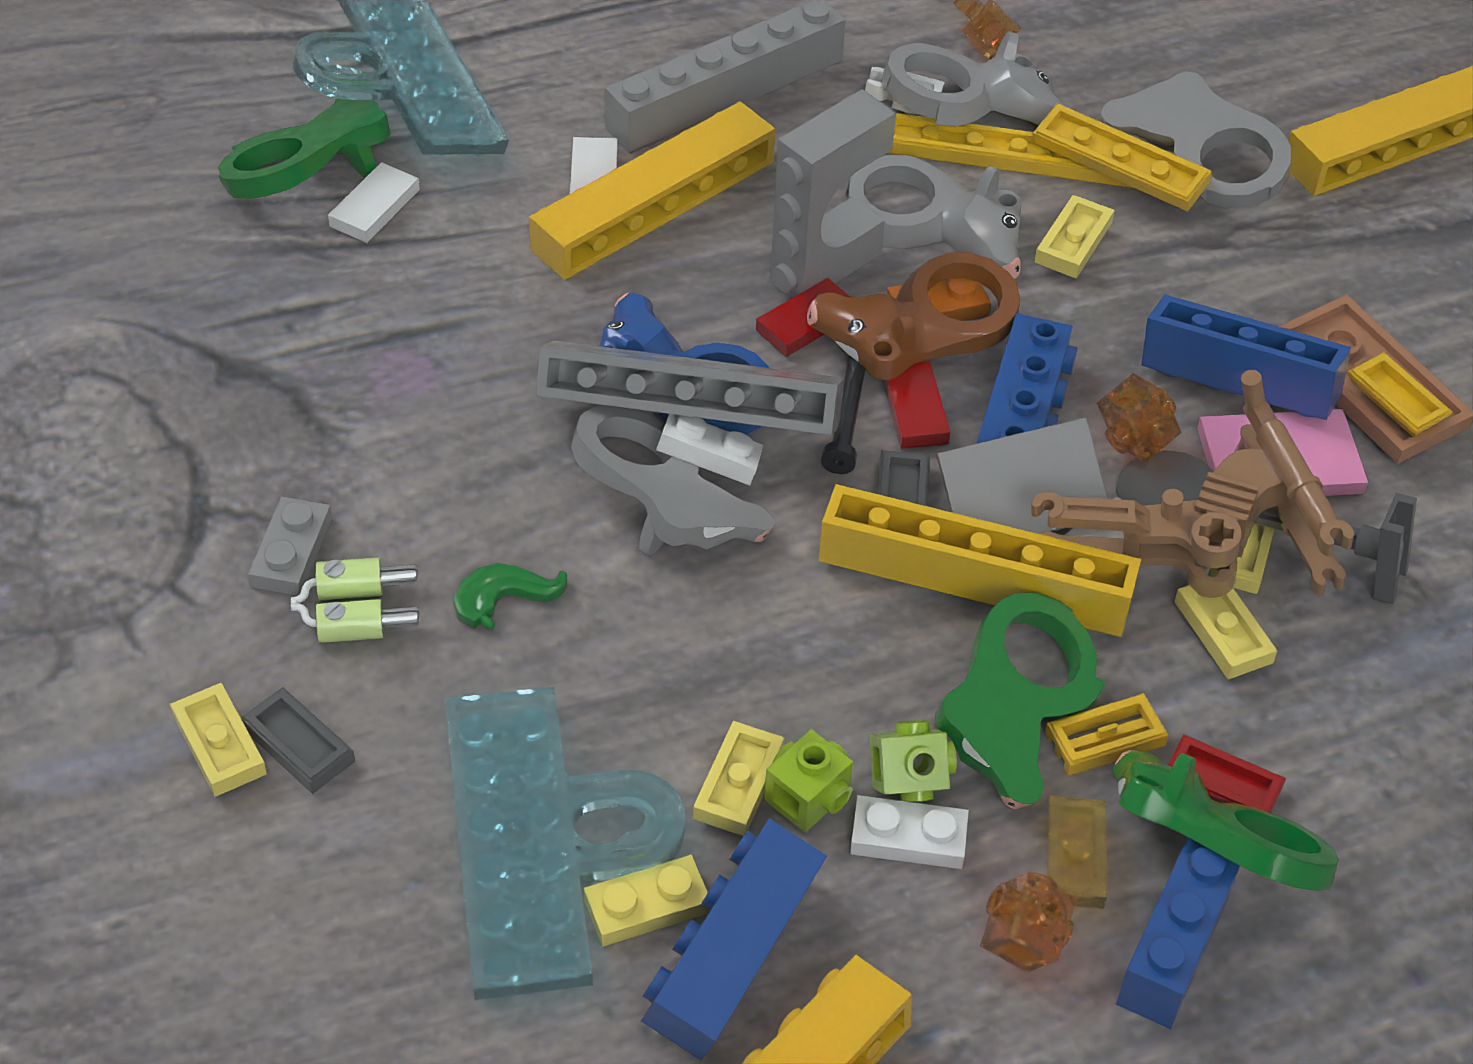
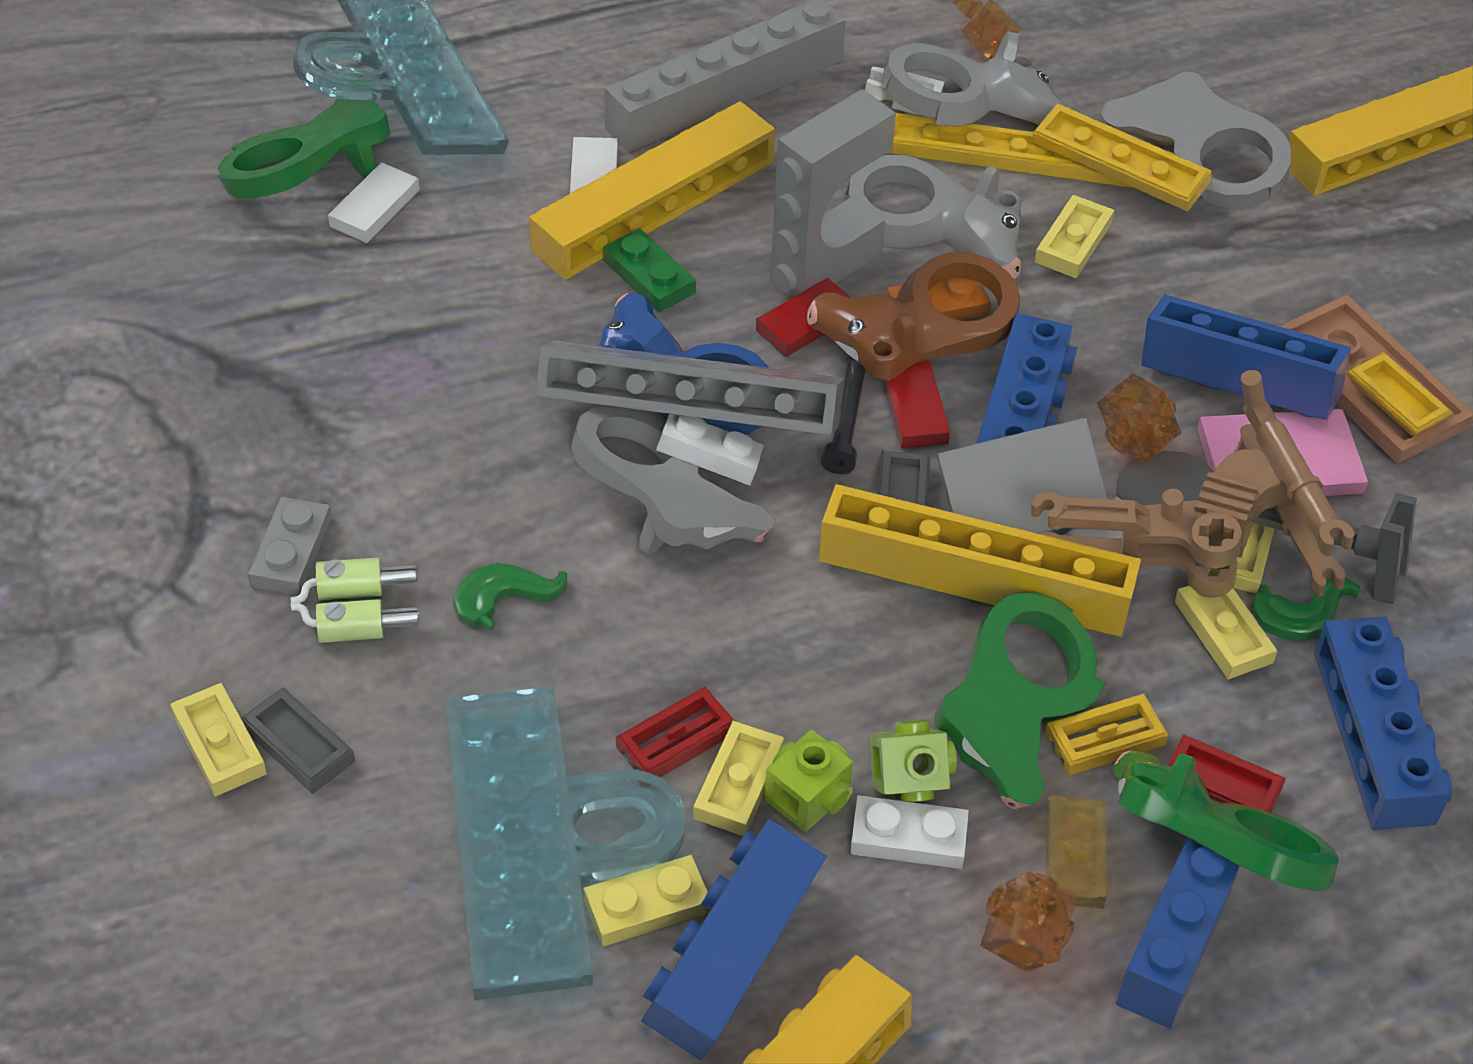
none -> green plate [603,228,696,313]
none -> red tile [616,686,735,785]
none -> green piece [1250,578,1360,641]
none -> blue brick [1314,616,1452,830]

